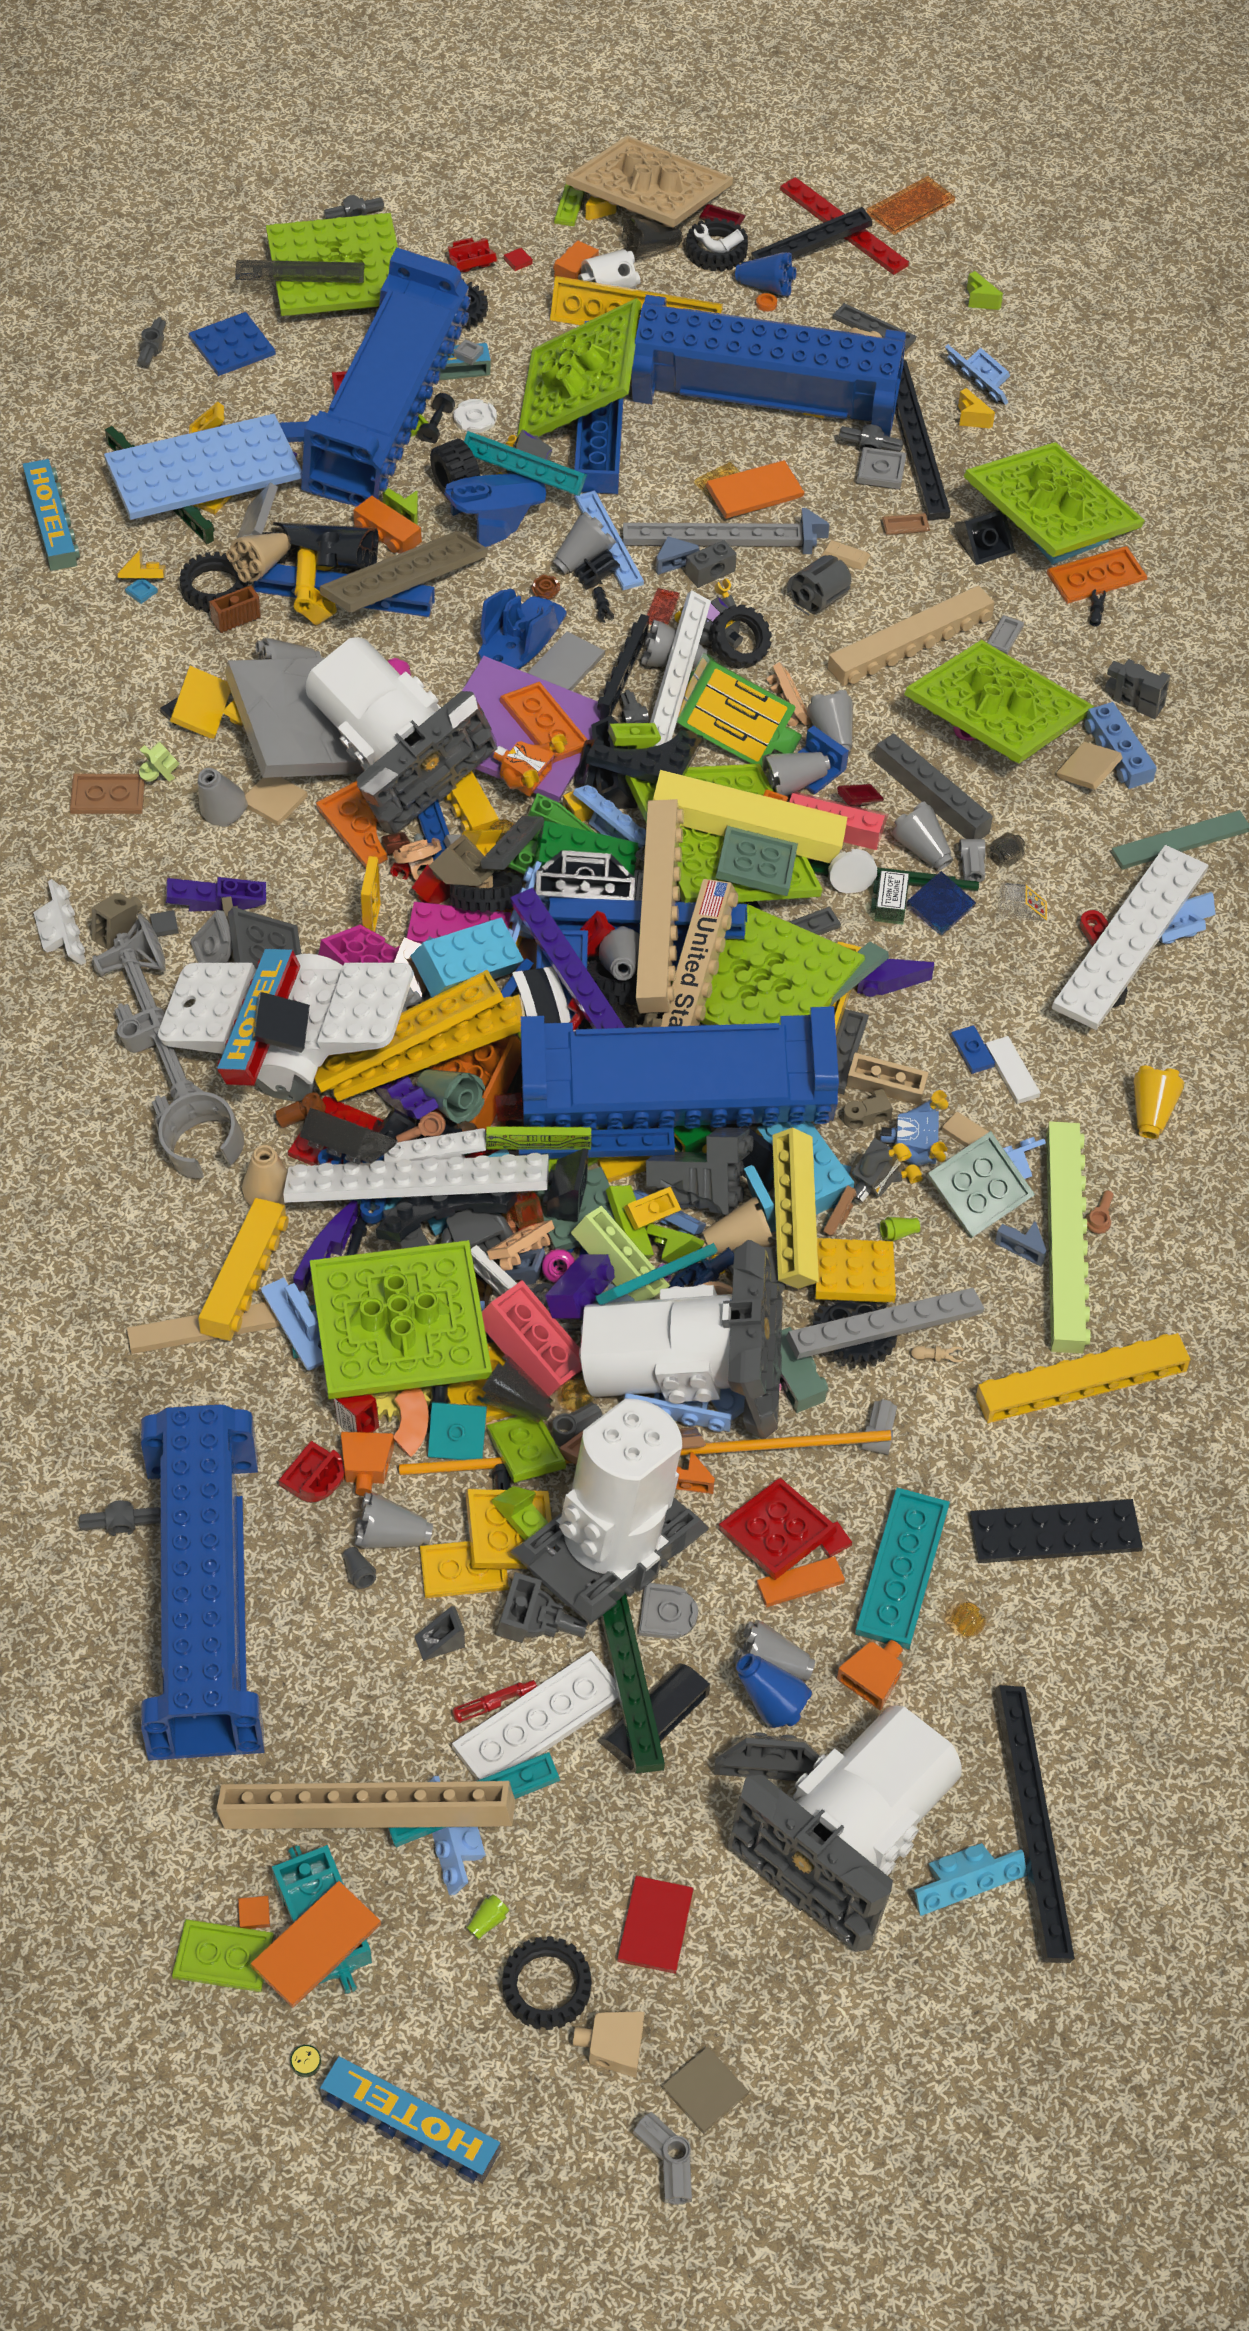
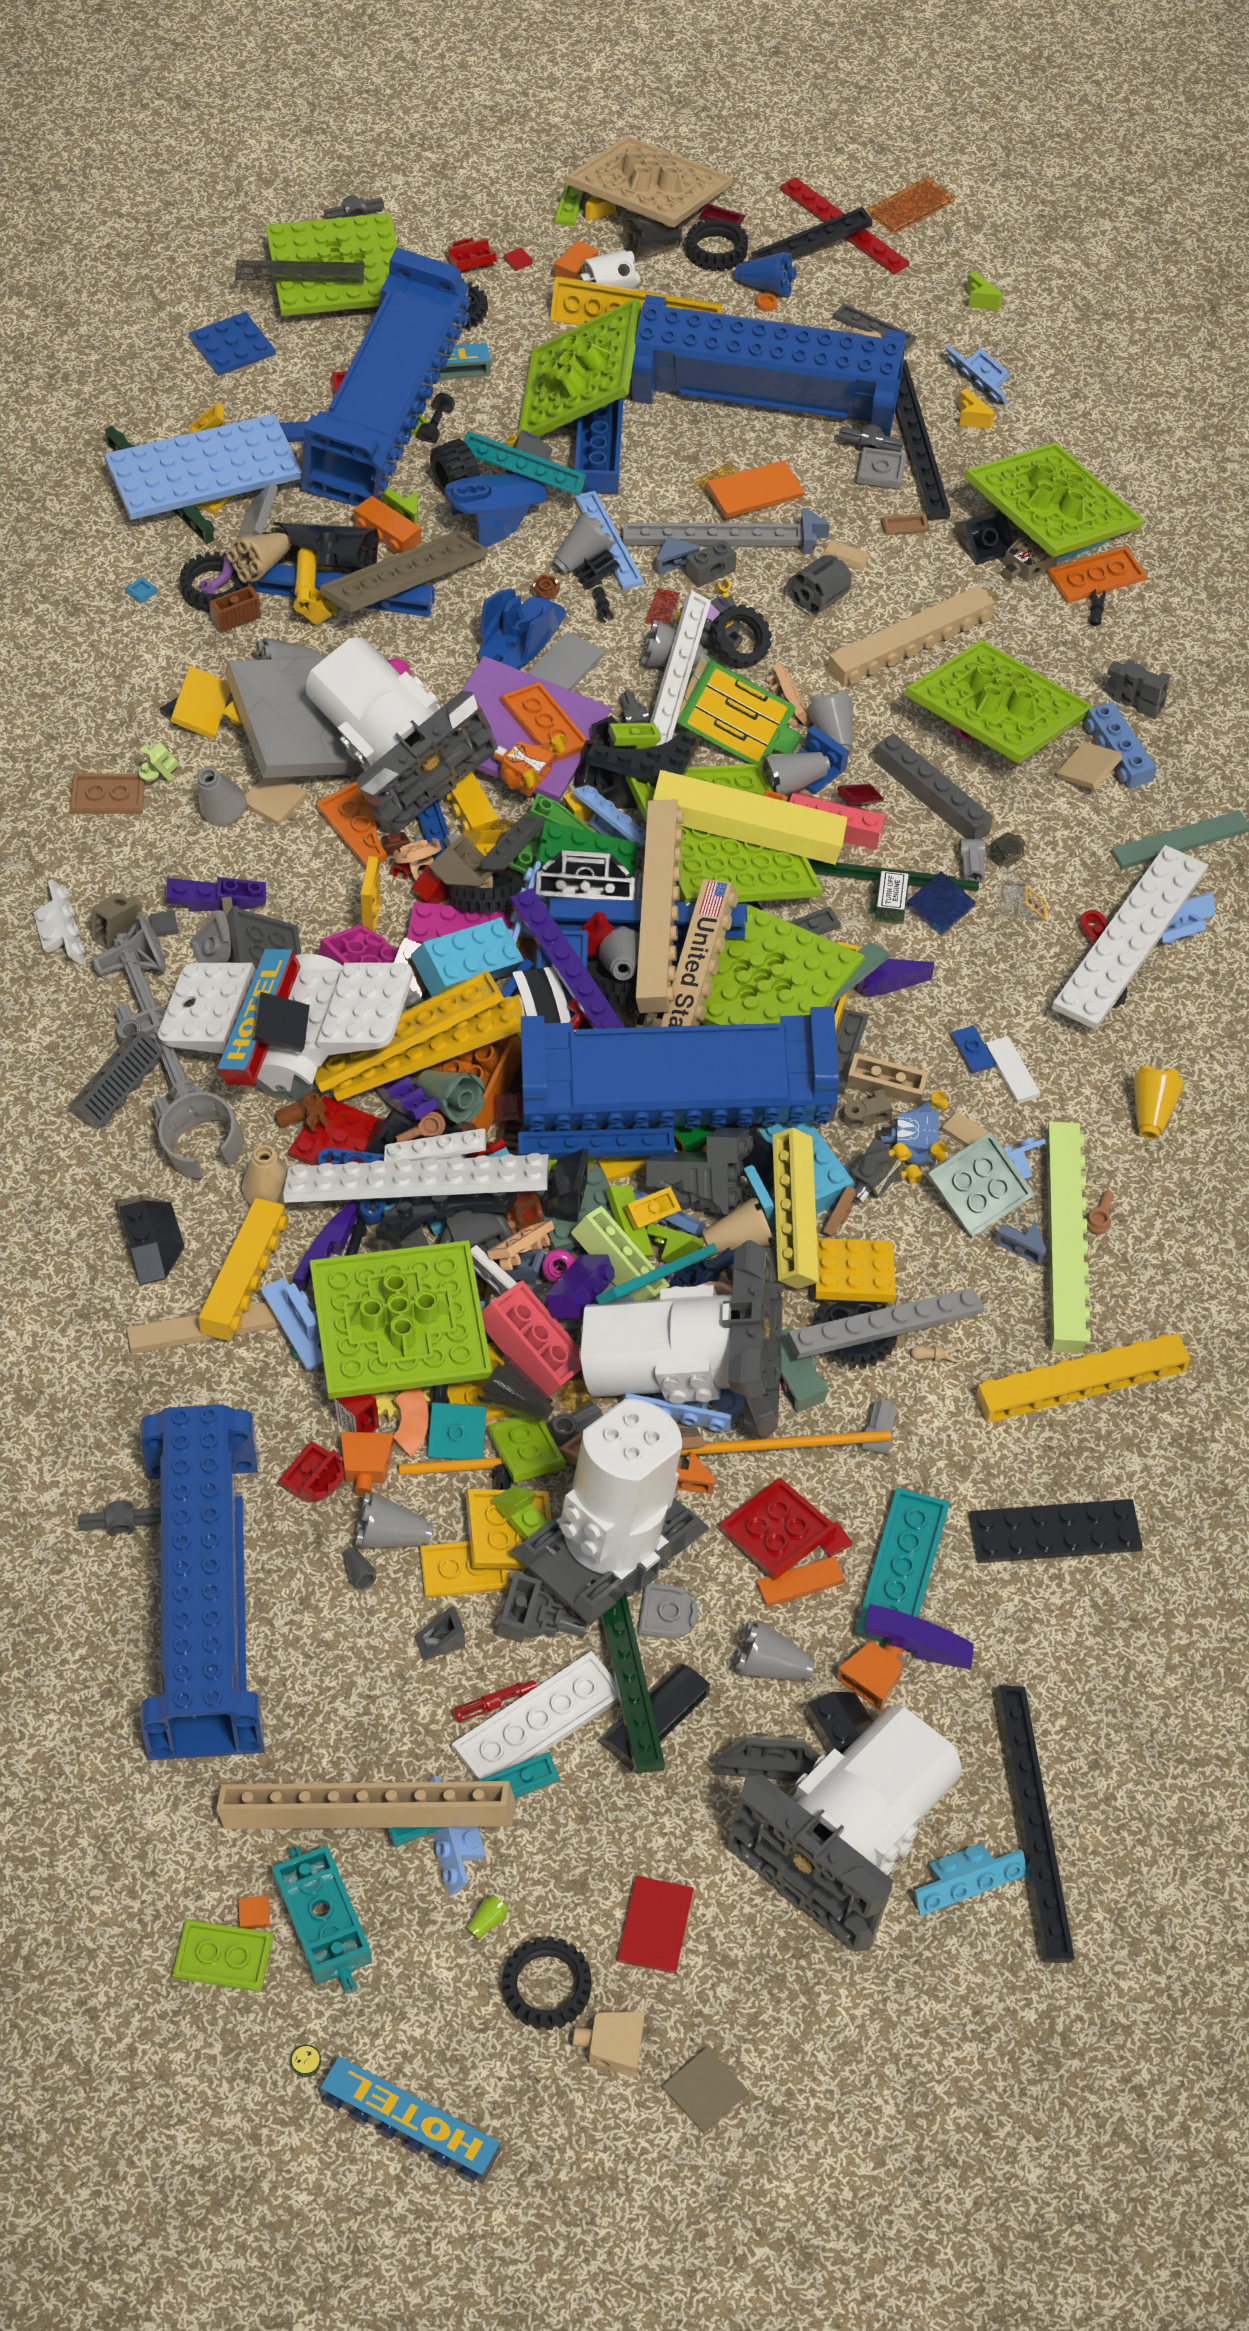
brick [22,459,80,571] -> none
yellow slope [117,547,166,578] -> none
dark grey axle [138,317,166,367] -> none
orange tile [250,1881,381,2008] -> none
clear smoke slope [299,1108,398,1165] -> none
light grey tile [454,339,484,365] -> none
white tile [454,399,497,433] -> none
lime tile [486,1127,591,1150] -> none
black plate [597,614,650,720] -> none
light grey piece [633,2112,692,2205] -> none
white piece [694,224,744,253] -> none
sand green plate [716,826,798,896] -> none
blue cone [736,1653,812,1728] -> none
white tile [829,849,877,893] -> none
lime cone [879,1216,920,1242] -> none
light grey cone [892,801,953,871] -> none
clear yellow piece [951,1602,986,1637] -> none
light grey tile [987,615,1024,655] -> none
none -> dark grey brick [68,1031,163,1127]
none -> black wedge [116,1194,184,1286]
none -> medium lavender piece [199,548,234,594]
none -> black slope [806,1691,873,1754]
none -> dark purple slope [864,1604,974,1670]
none -> dark tan torso [1002,532,1057,582]

